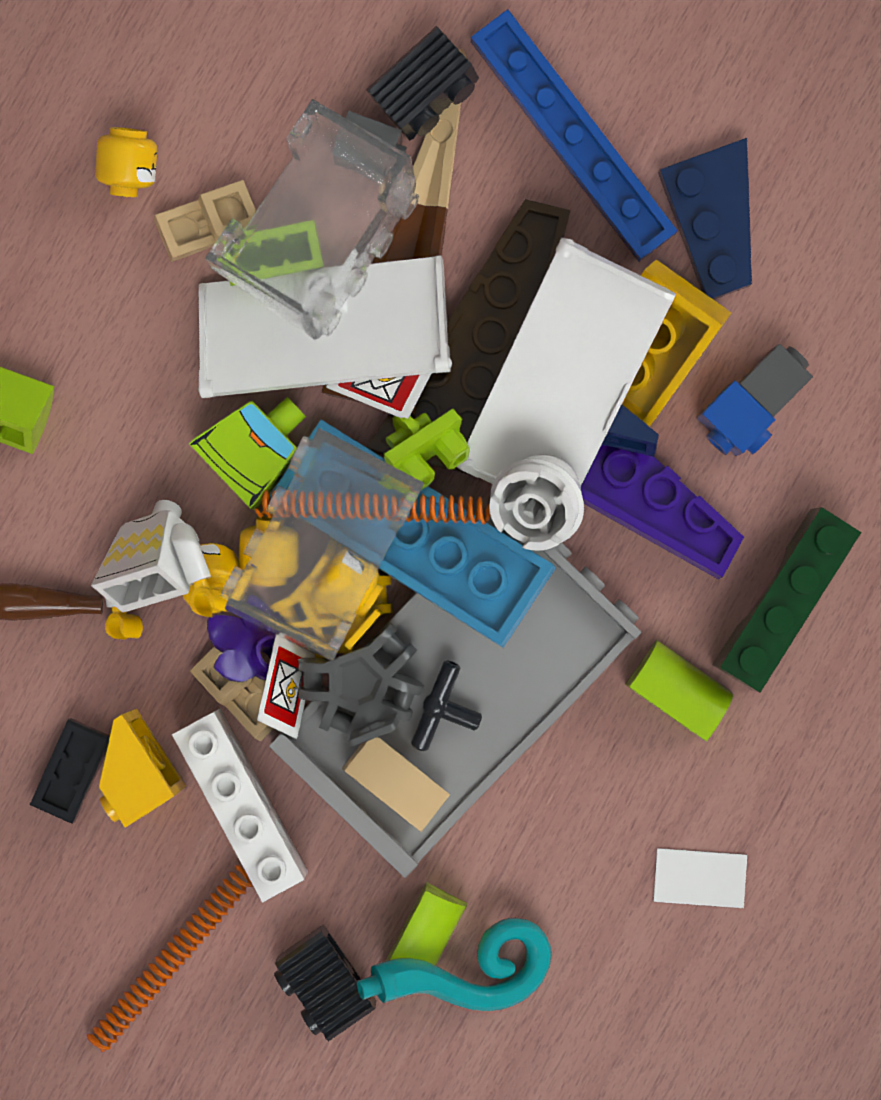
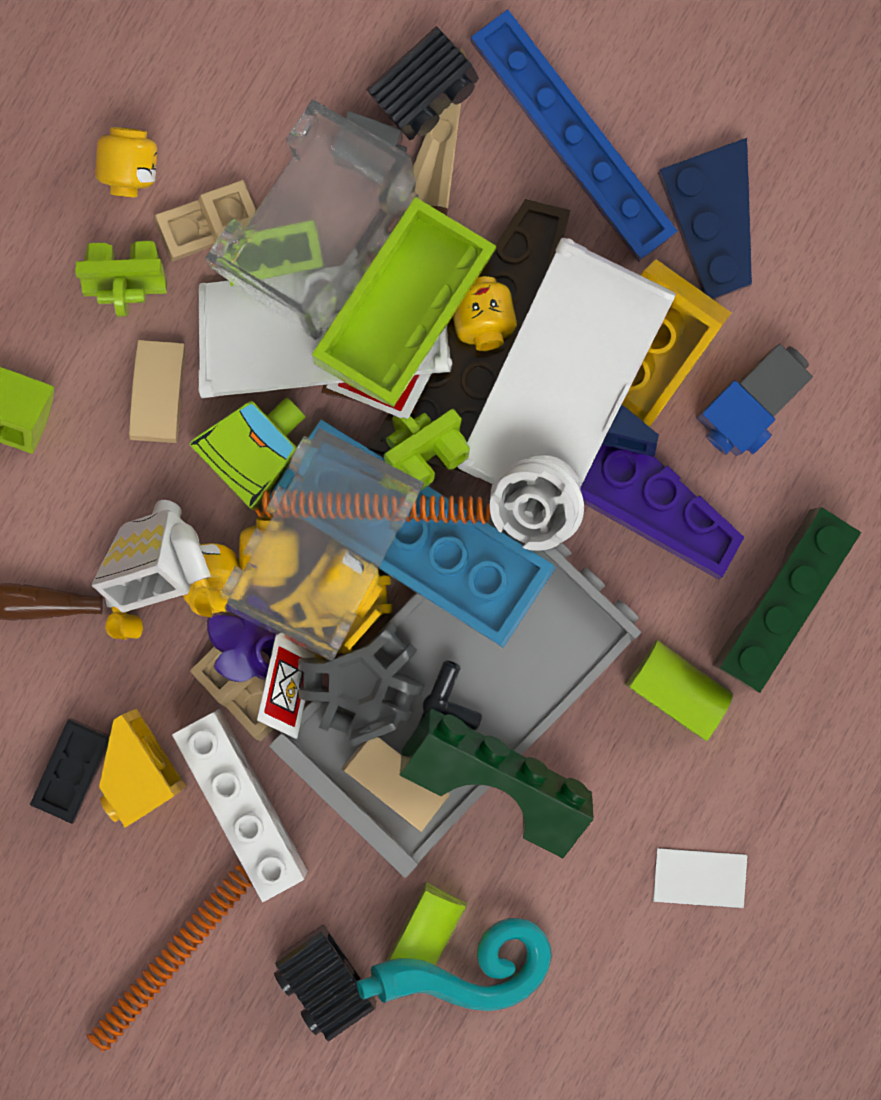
none -> lime hips [75,241,167,317]
none -> tan slope [129,340,186,443]
none -> lime slope [312,197,496,407]
none -> dark green arch [400,708,594,859]
none -> yellow head [453,276,517,351]

